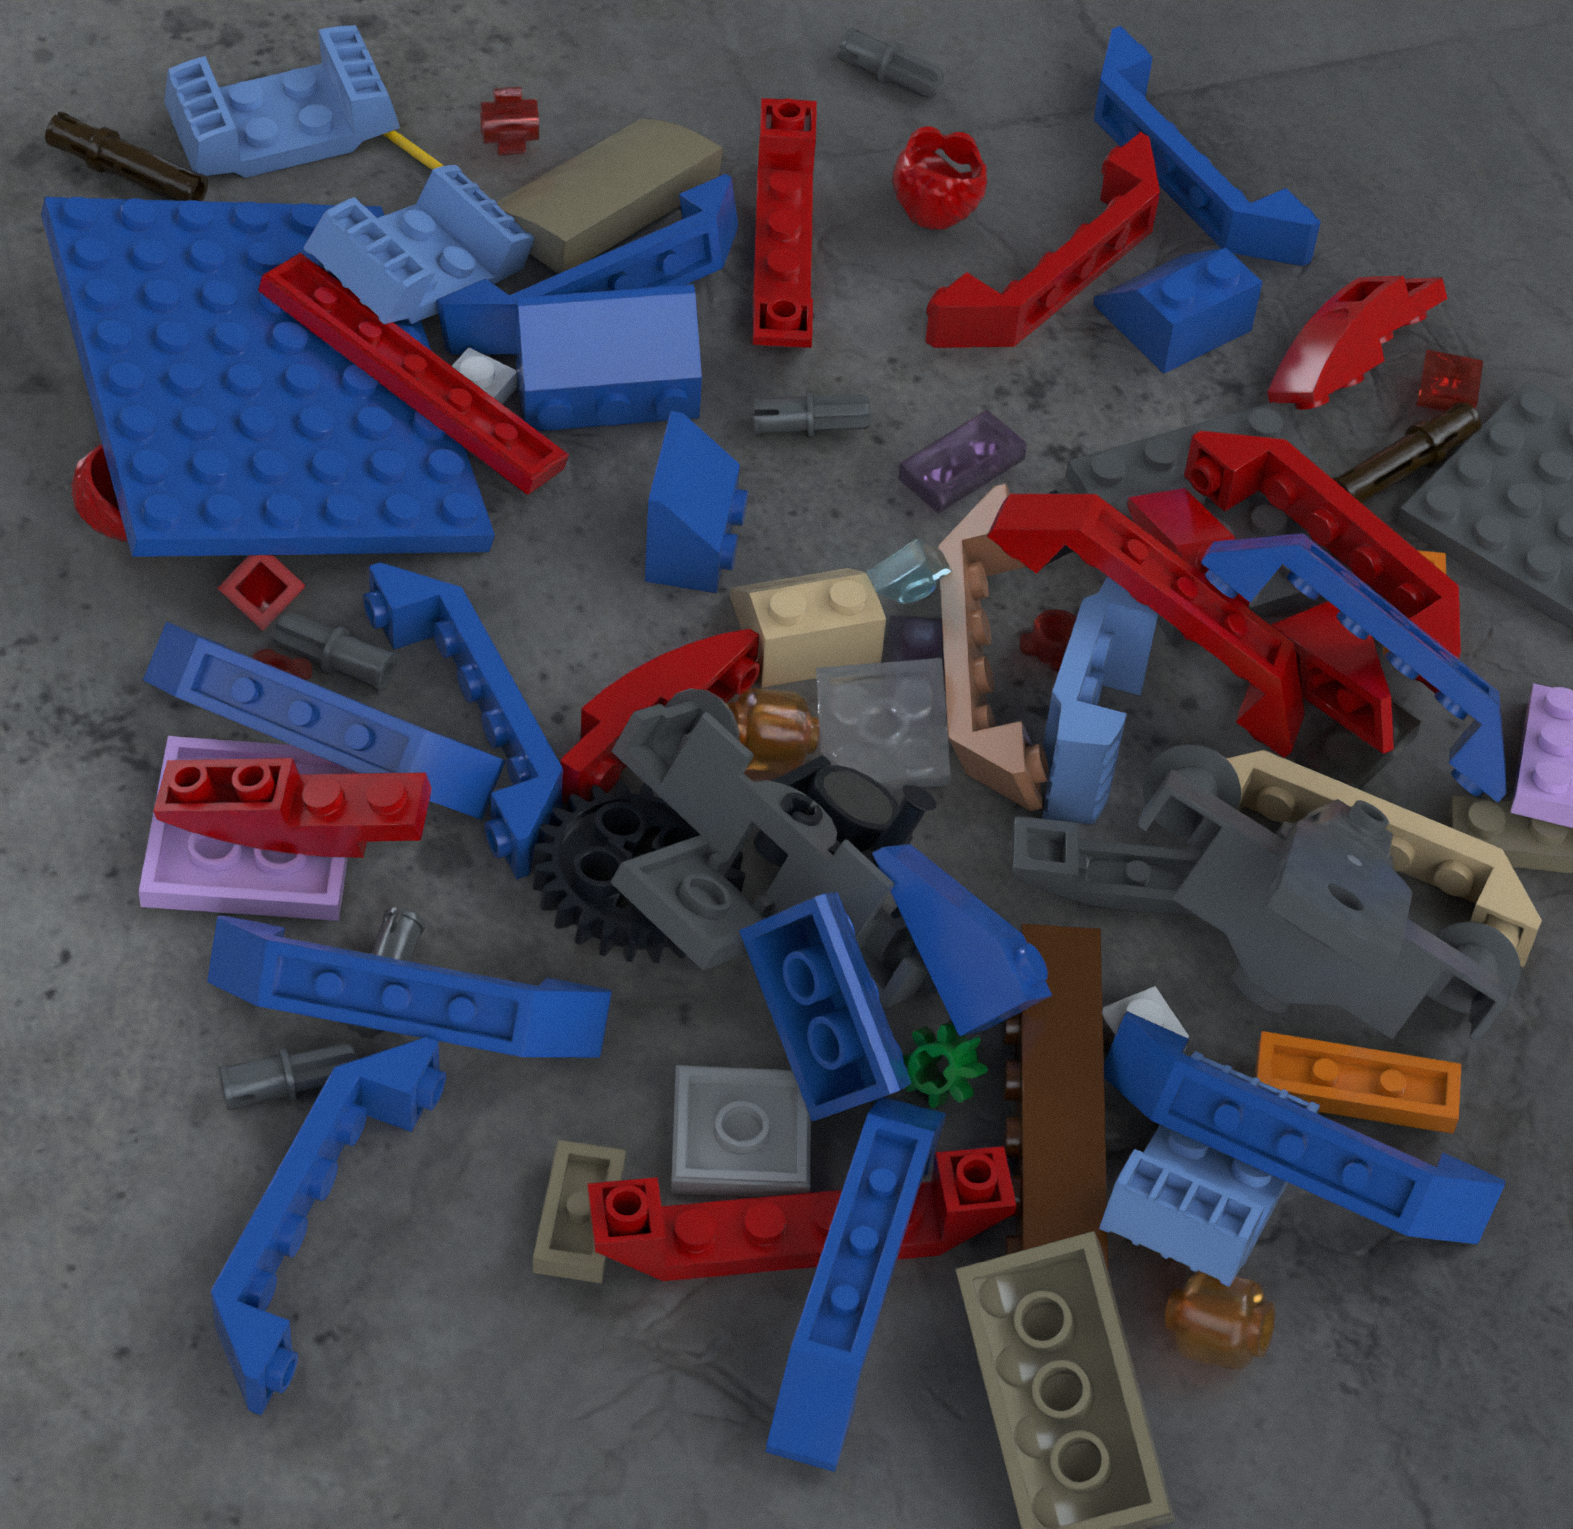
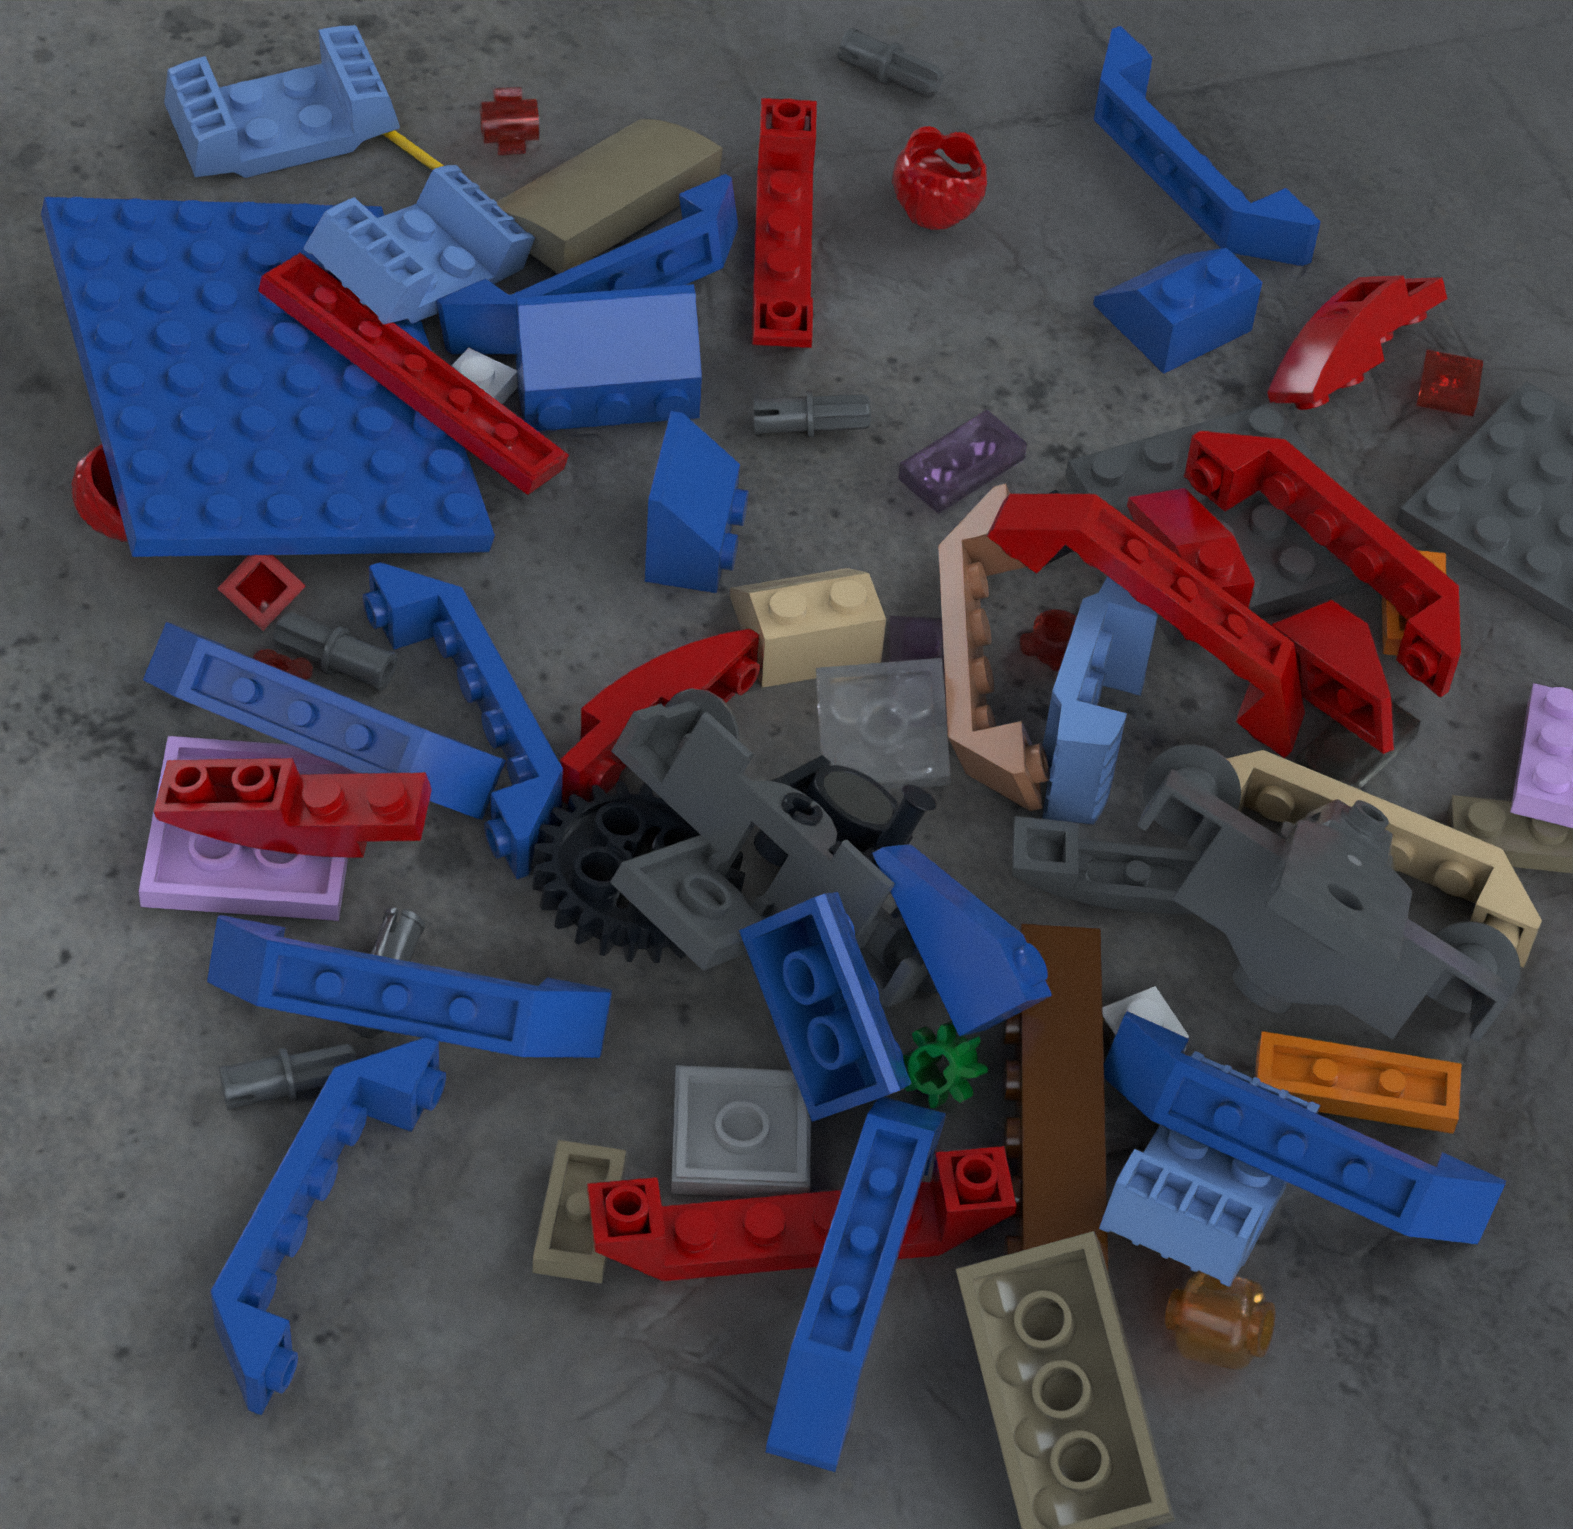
dark brown pin [45,111,208,201] -> none
clear orange head [728,688,820,773] -> none
clear light blue plate [866,539,952,604] -> none
red slope [925,132,1160,348] -> none
blue slope [1201,533,1507,802] -> none
dark brown pin [1332,401,1482,503] -> none

